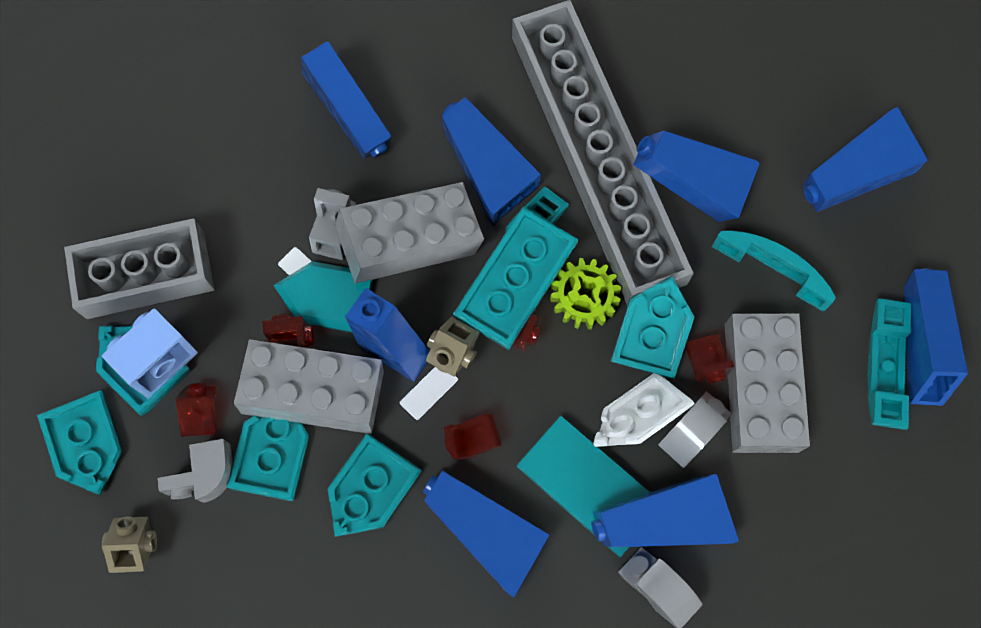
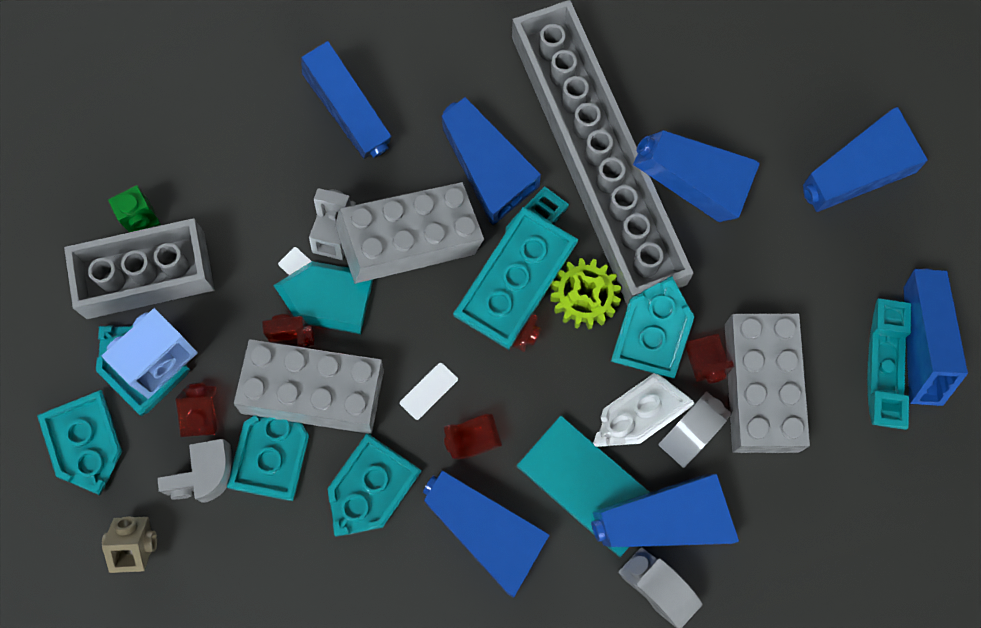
blue slope [345,288,429,382] -> none
dark tan brick [426,317,480,377] -> none
teal slope [712,231,836,312] -> none
none -> green brick [108,185,161,233]

